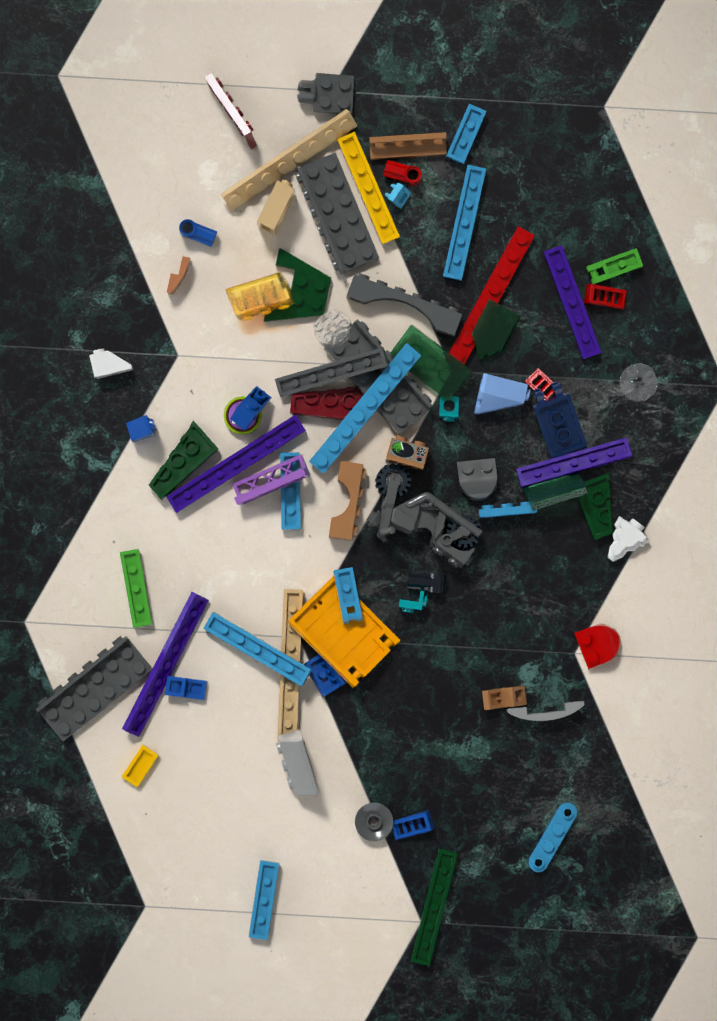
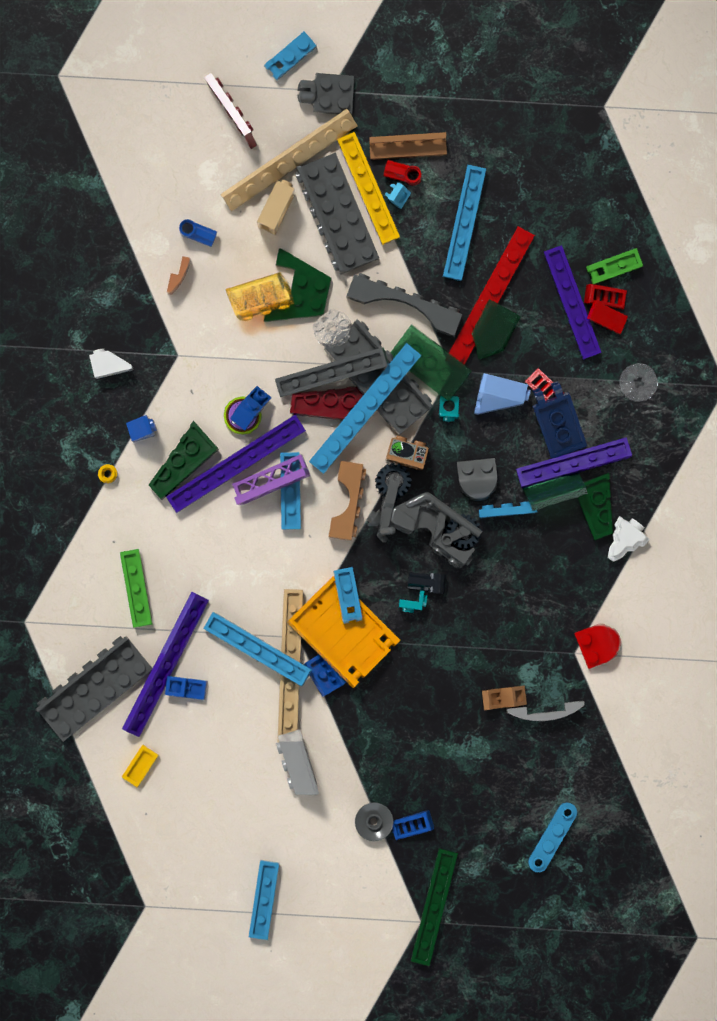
dark azure plate [446,104,487,165] -> none
none -> yellow plate [98,464,117,483]
none -> dark azure plate [264,31,317,80]
none -> red tile [587,301,628,334]

